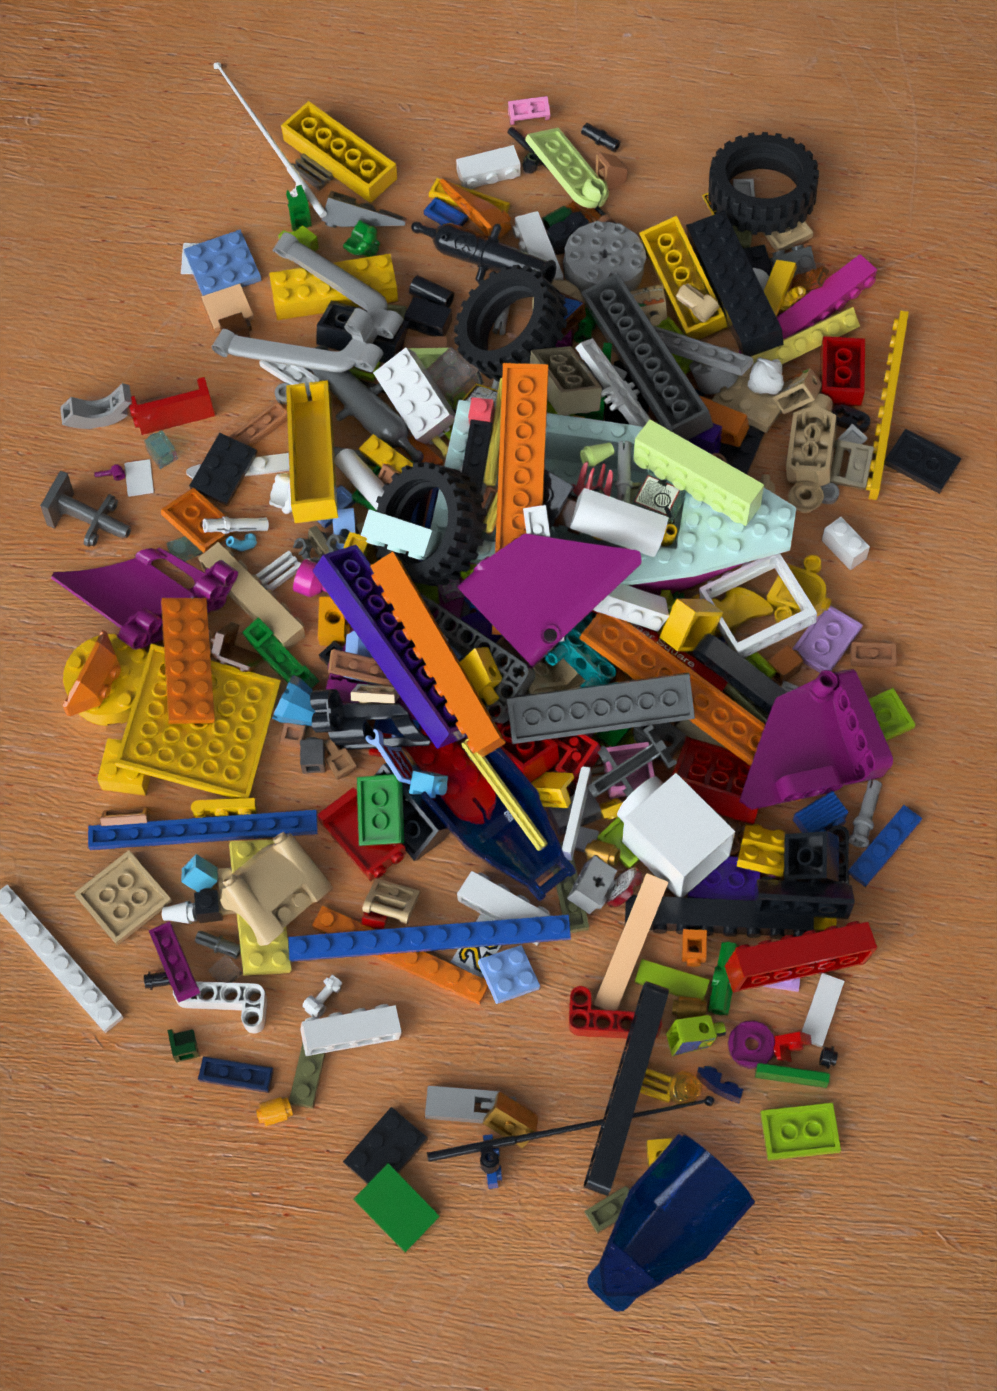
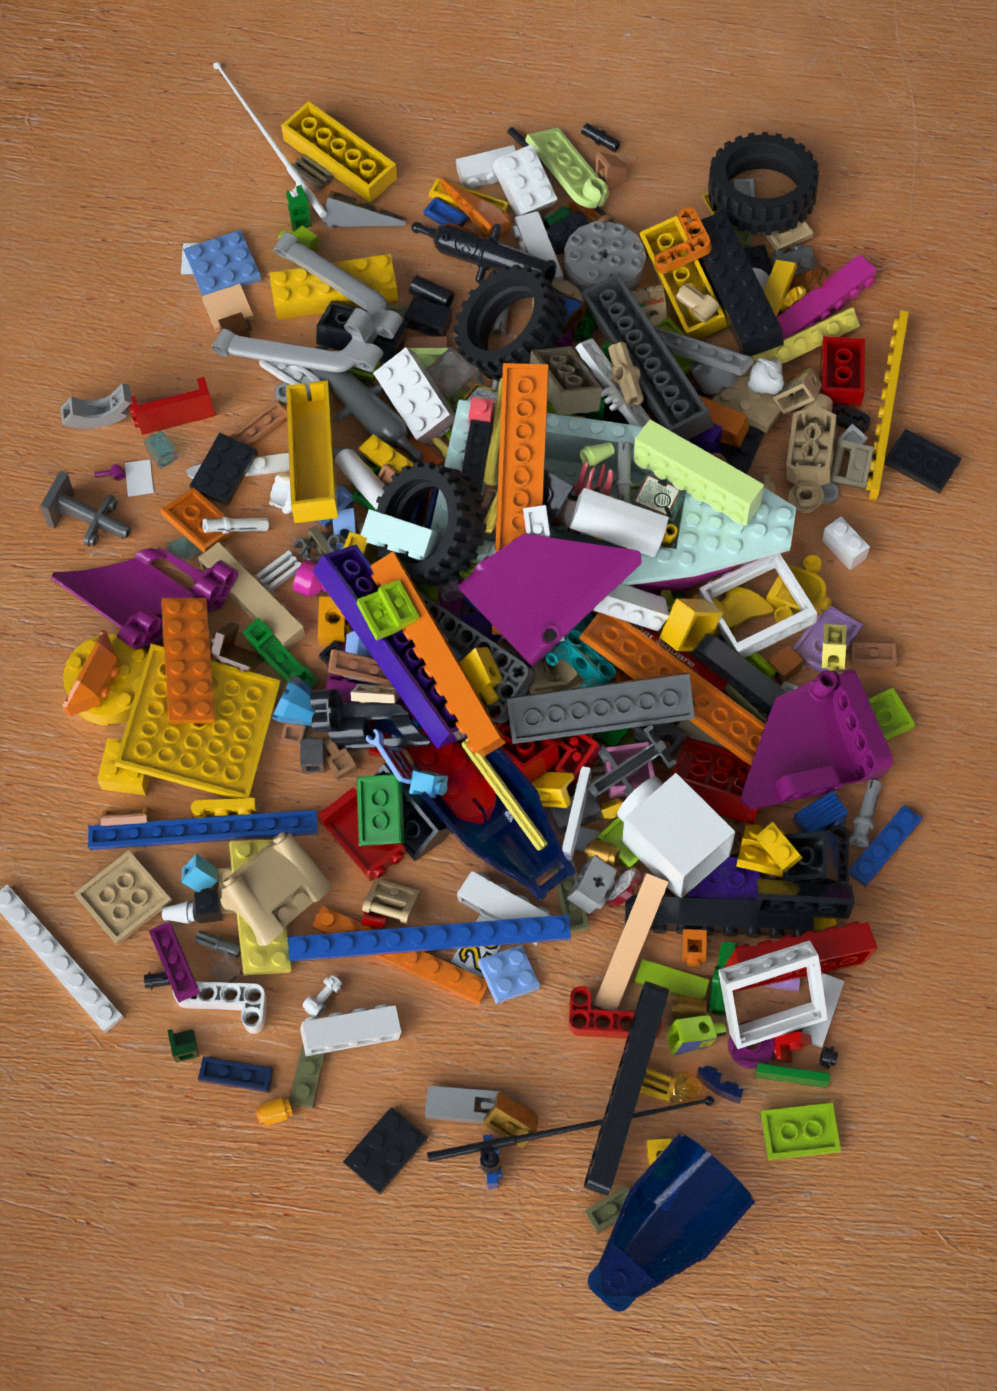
medium azure arm [226,533,257,552] -> none
green hair [343,220,380,257] -> none
green tile [353,1163,440,1253] -> none
bright pink hinge [508,96,550,125] -> none
none -> lime slope [356,580,419,641]
none -> white brick [492,144,558,217]
none -> tan piece [608,342,644,407]
none -> orange beam [654,207,712,273]
none -> white window [718,940,828,1049]
none -> yellow plate [755,822,803,872]
none -> light yellow brick [822,624,847,671]

